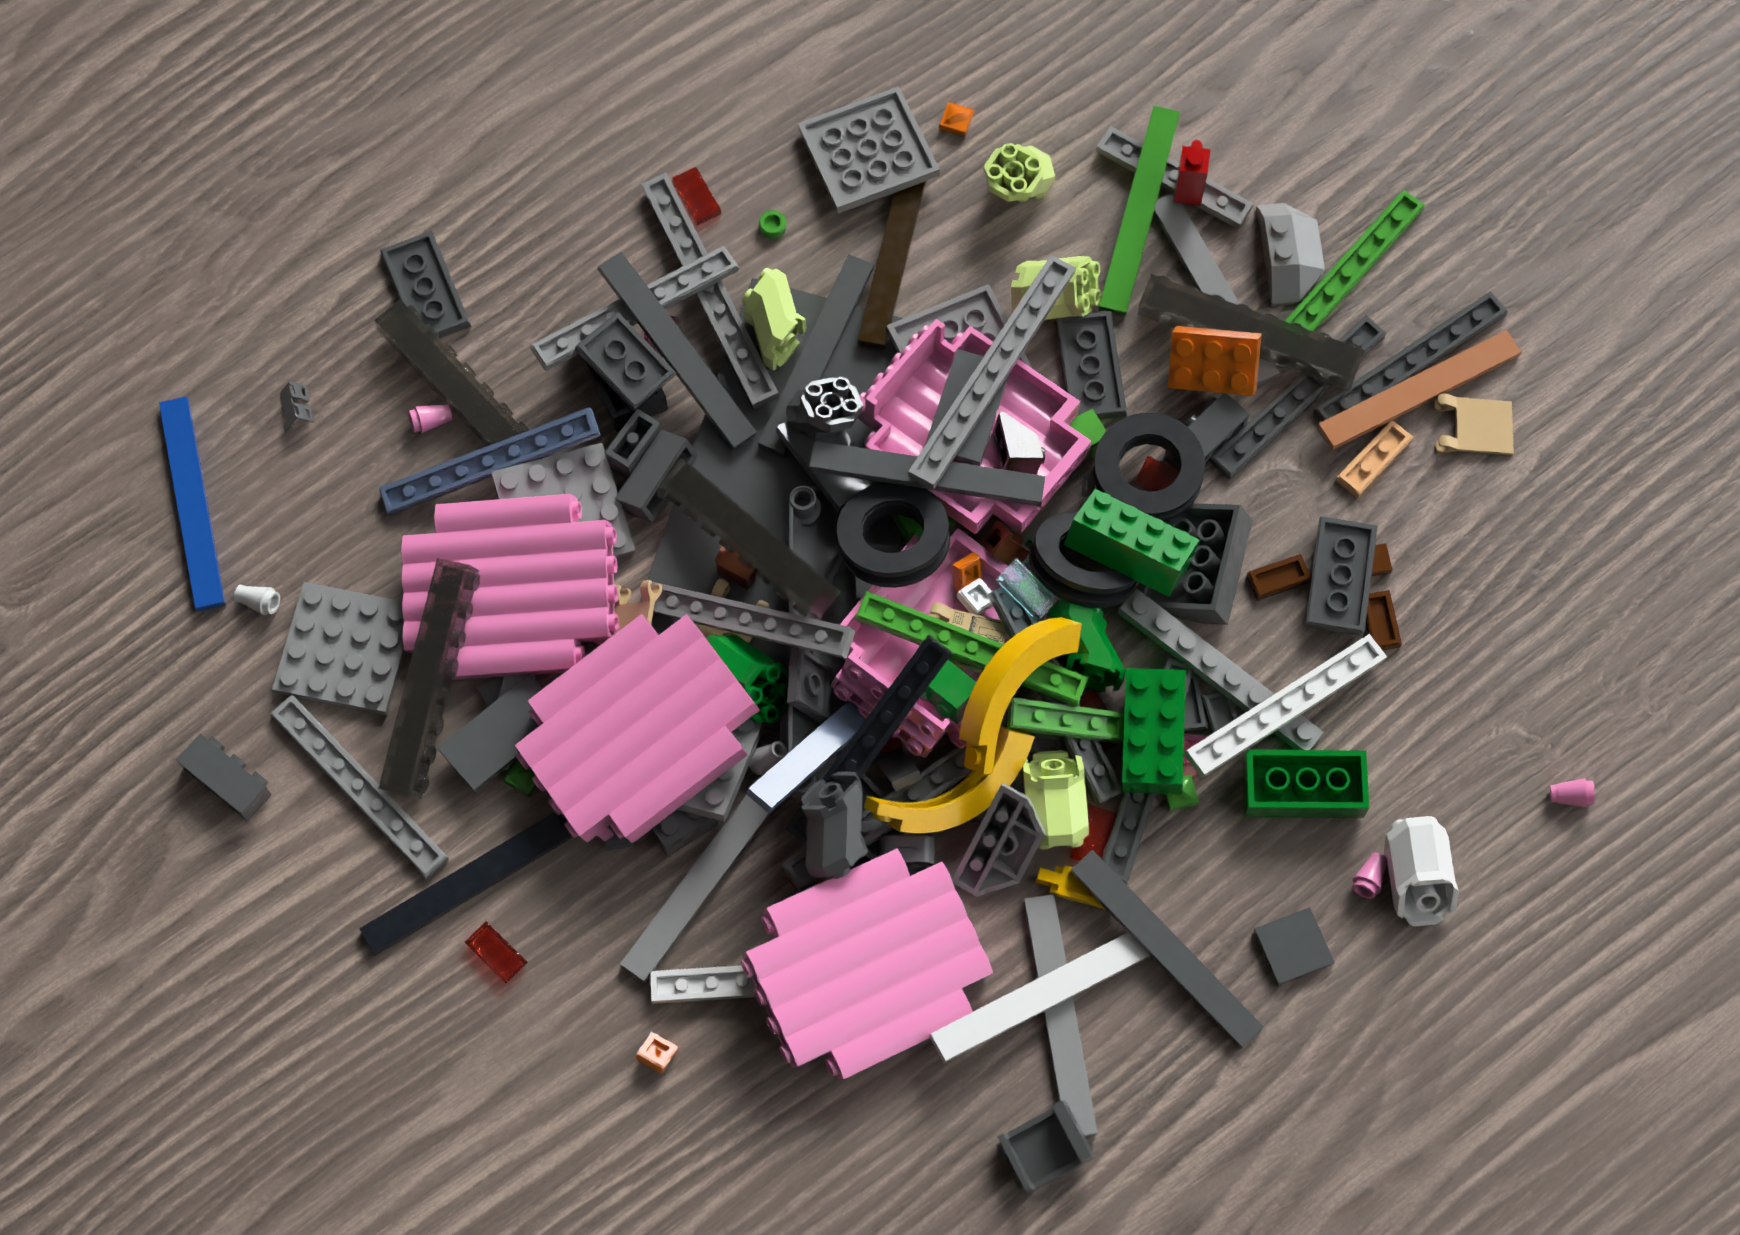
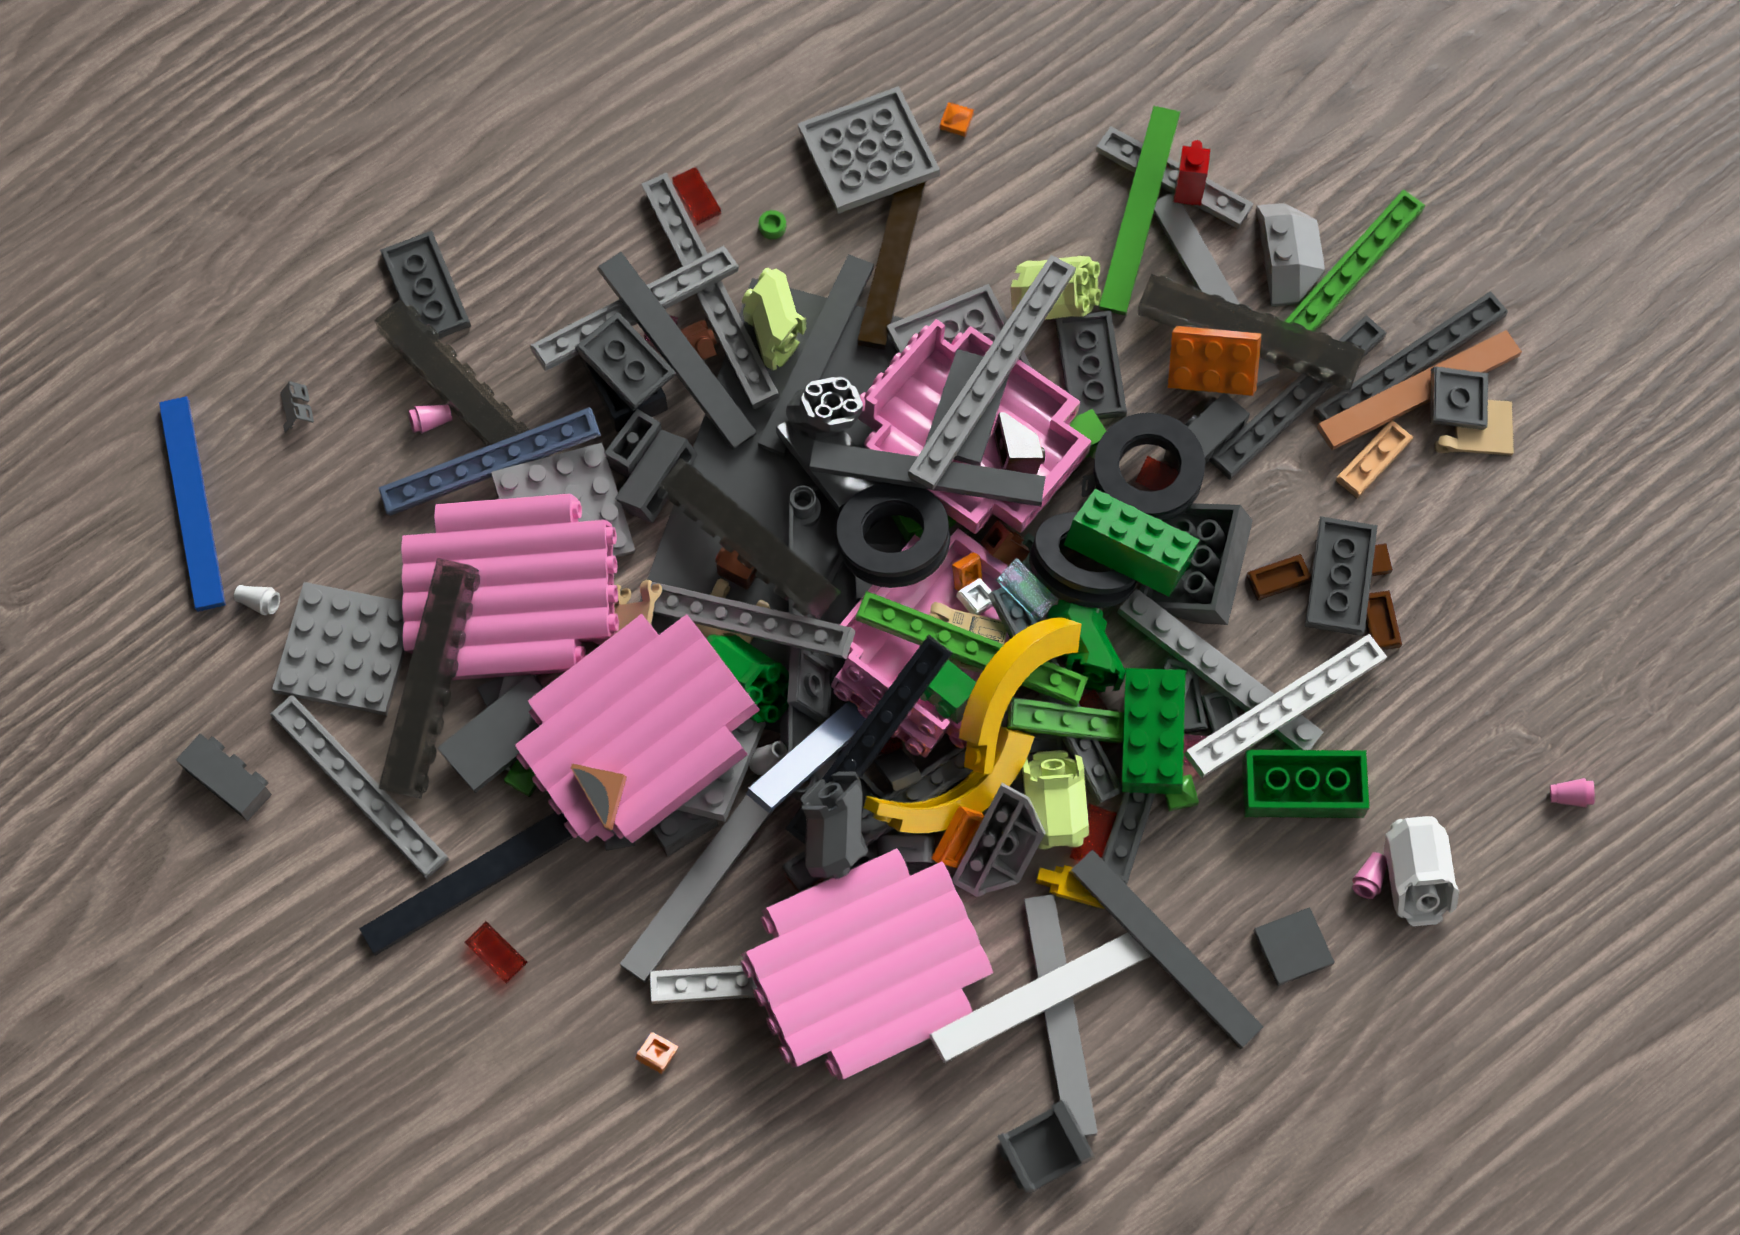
yellowish green brick [984,143,1055,202] -> none
none -> tile [571,764,627,831]
none -> copper brick [680,319,717,360]
none -> orange tile [932,806,985,868]
none -> dark grey tile [1430,366,1488,430]

